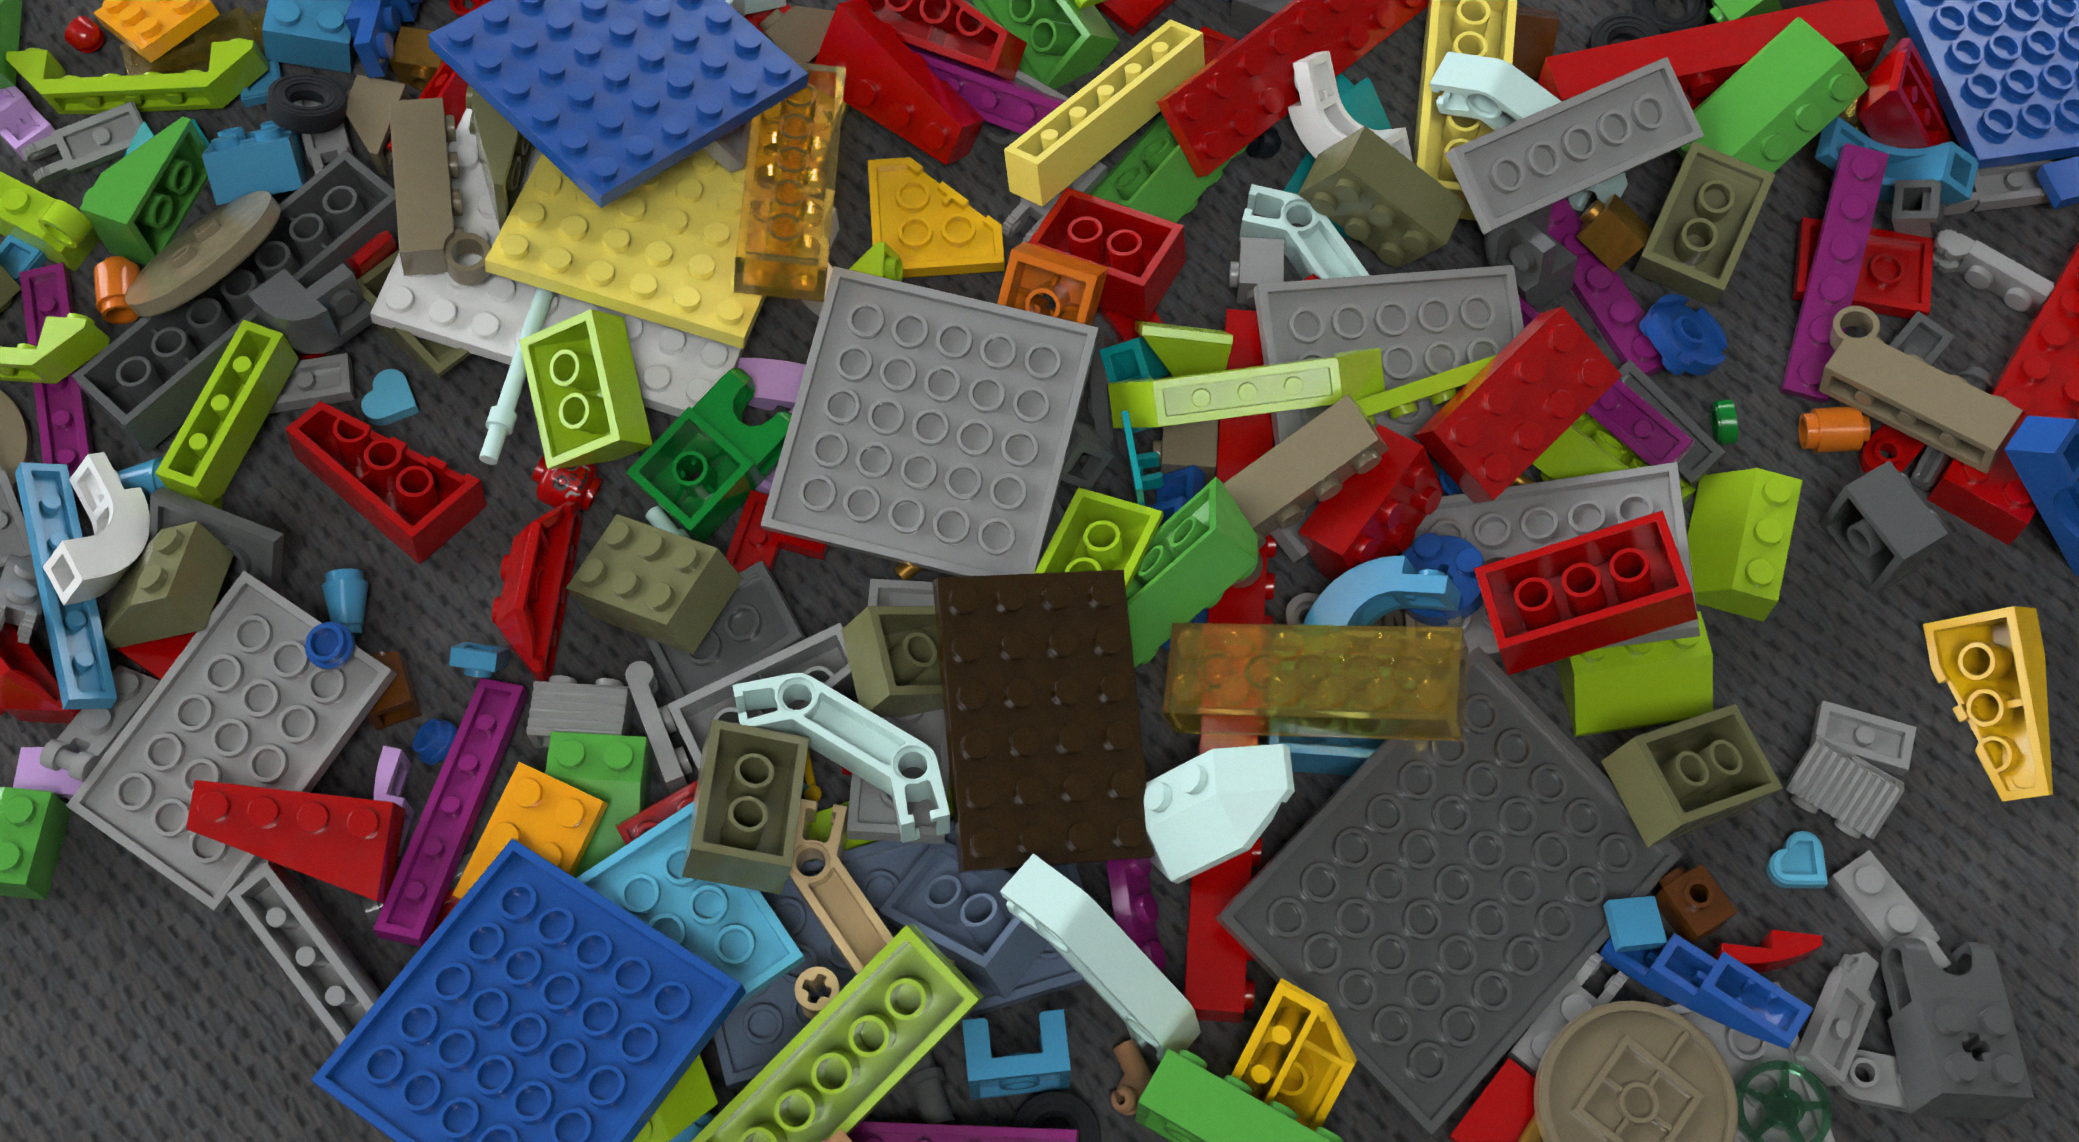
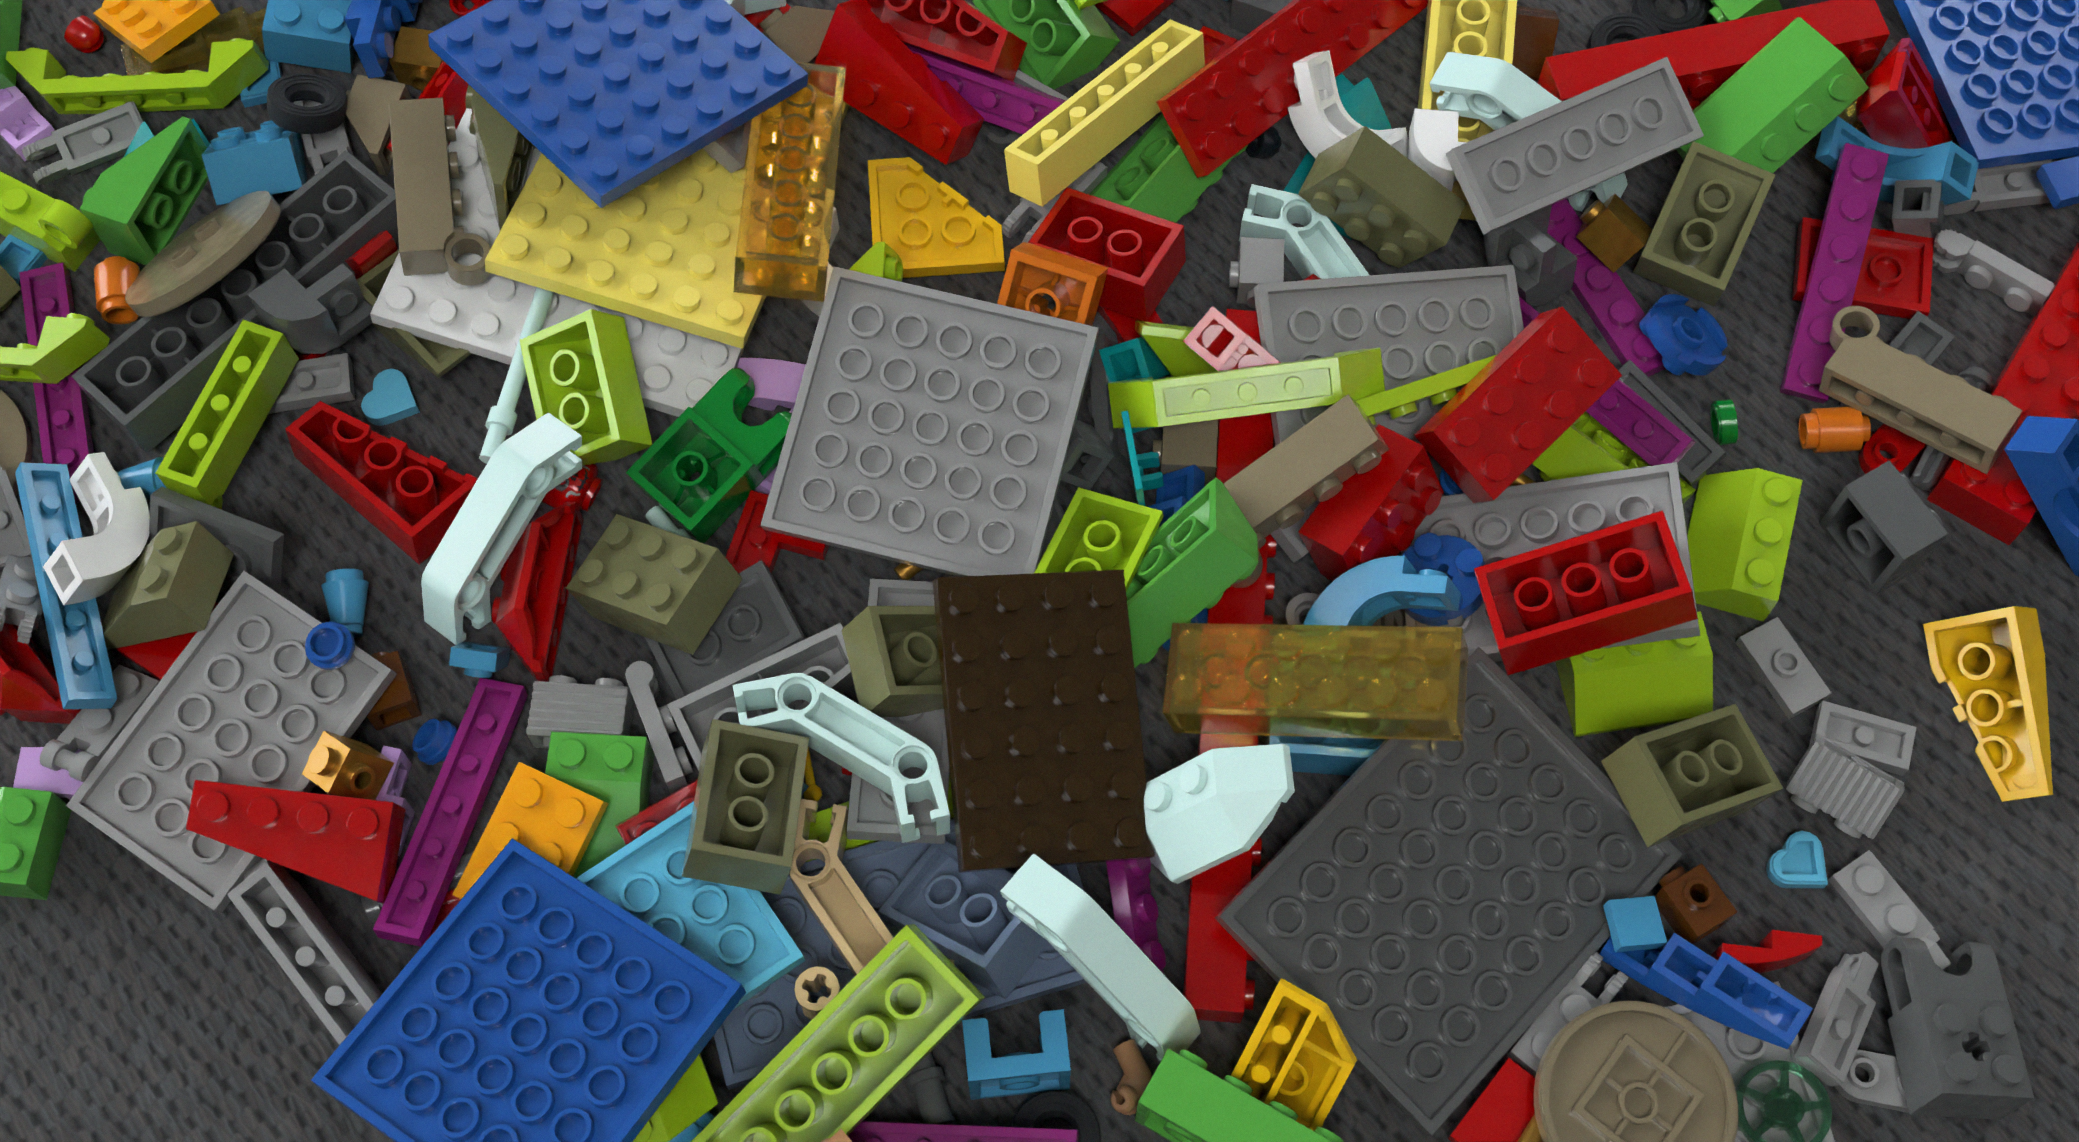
none -> pearl gold brick [302,731,394,800]
none -> light aqua piece [421,412,582,645]
none -> slope [1183,306,1281,371]
none -> white brick [1408,108,1467,191]
none -> light grey plate [1735,617,1832,719]

